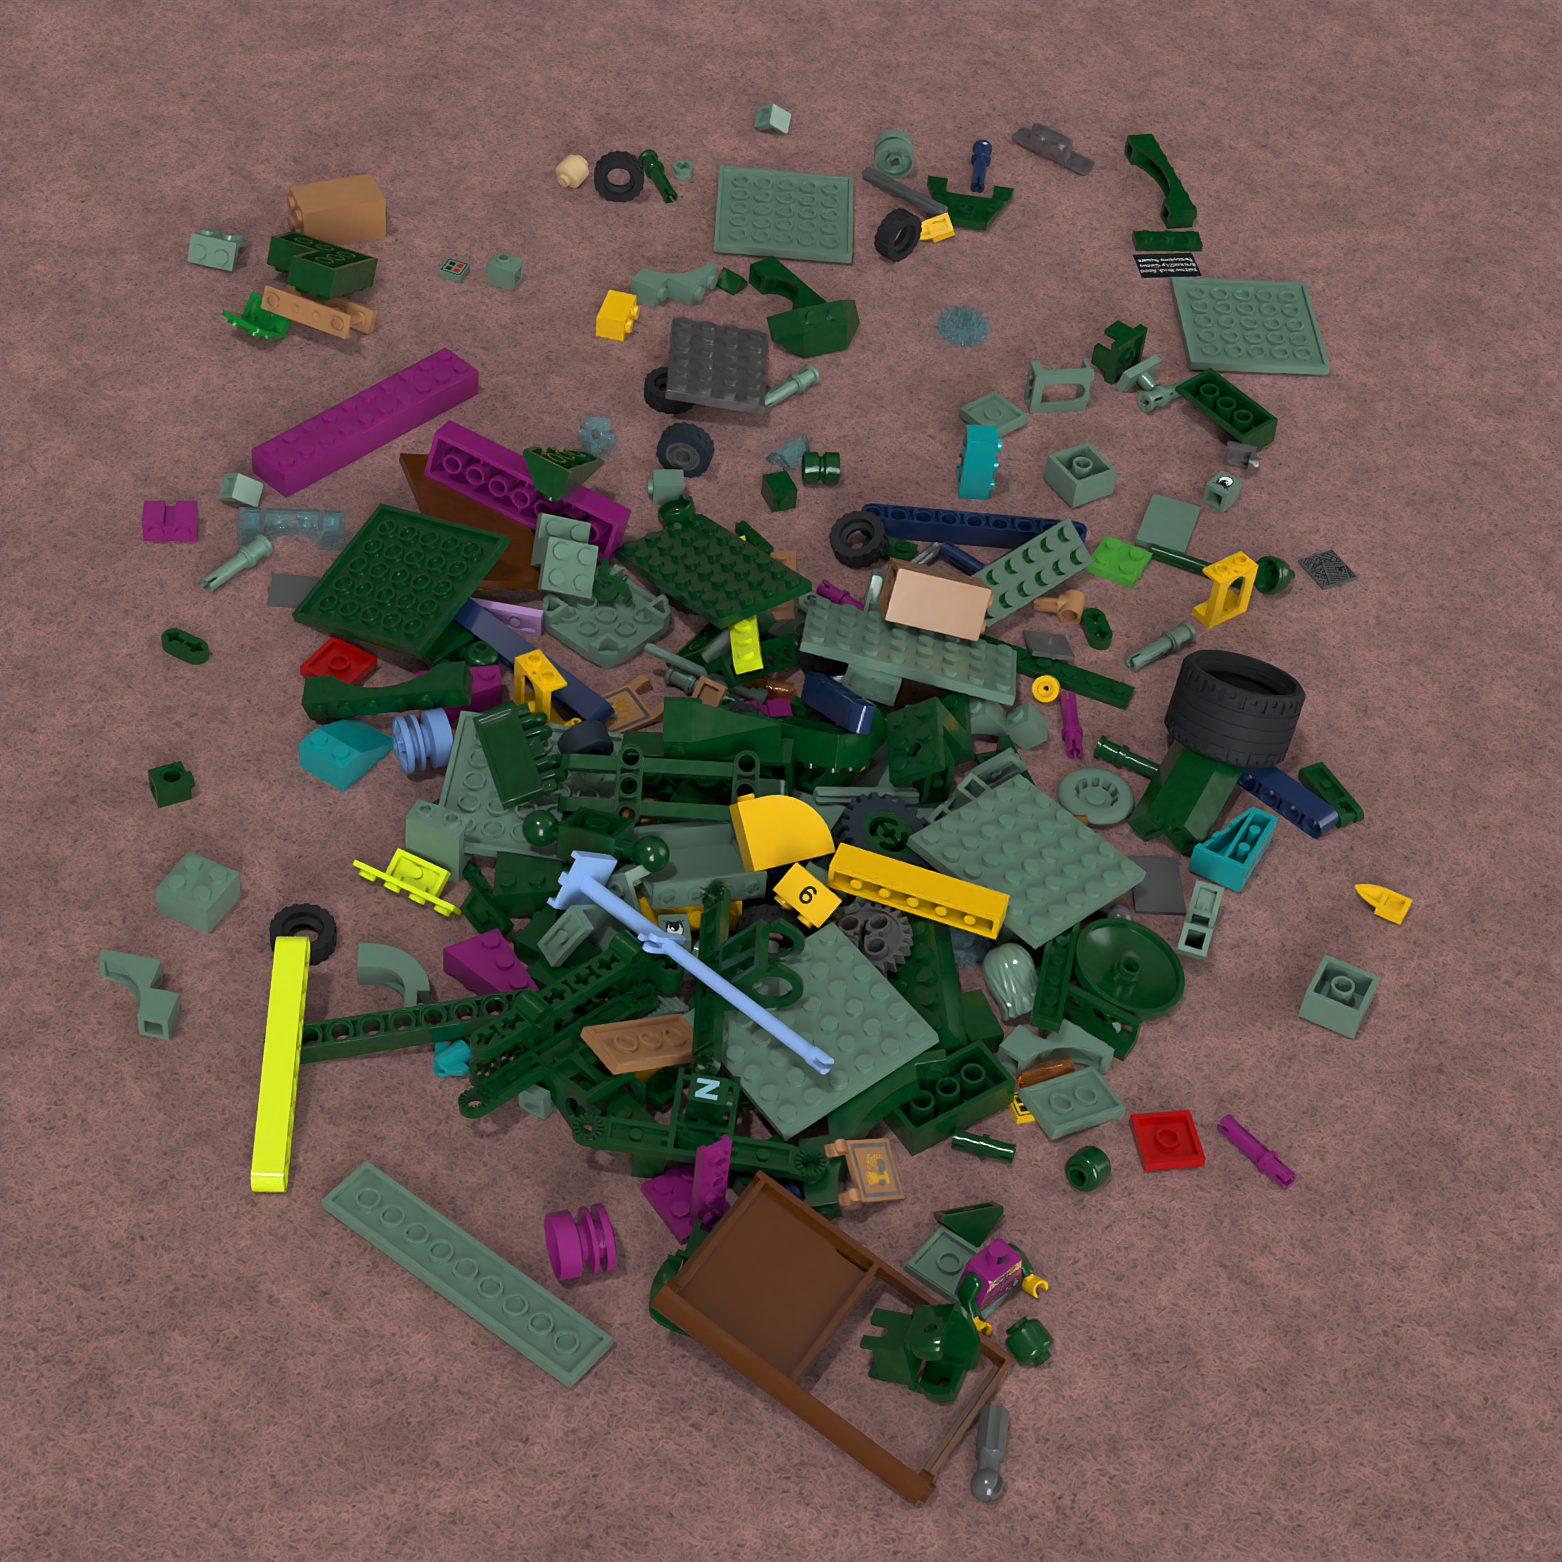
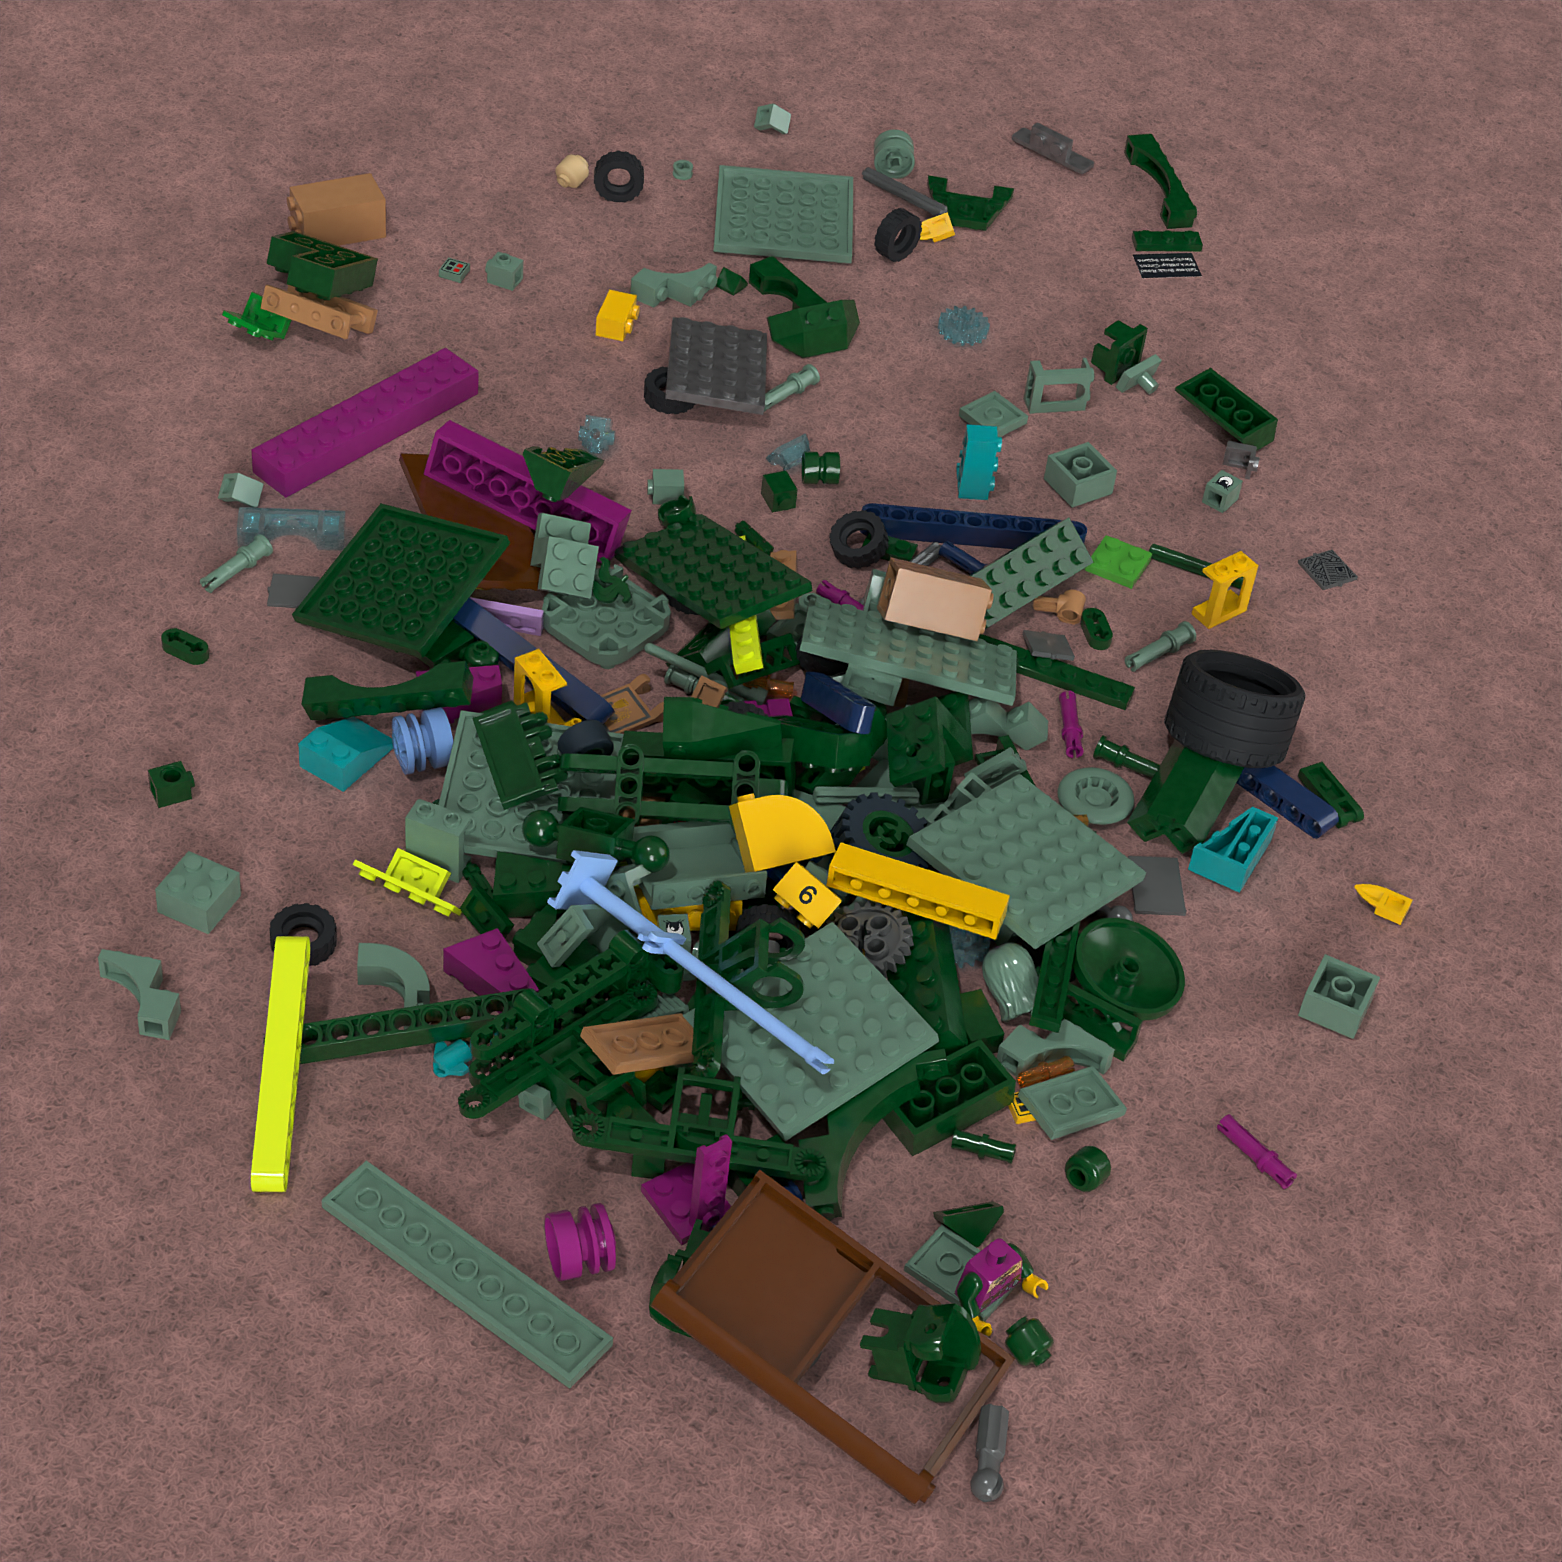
magenta brick [142,501,199,541] -> none
sand green bracket [187,228,251,271] -> none
red plate [300,636,378,686] -> none
dark green pin [638,149,678,203] -> none
black wheel [656,422,715,478] -> none
dark green brick [685,1073,734,1123] -> none
medium nougat flag [824,1138,905,1207] -> none
dark blue pin [970,140,992,193] -> none
yellow tile [1032,675,1060,702] -> none
red plate [1129,1110,1206,1171] -> none
sand green tile [1134,494,1201,554] -> none
sand green pin [1137,376,1194,413] -> none
sand green plate [1170,277,1330,375] -> none
sand green arch [1176,880,1224,962] -> none
dark green helmet [1254,556,1295,595] -> none

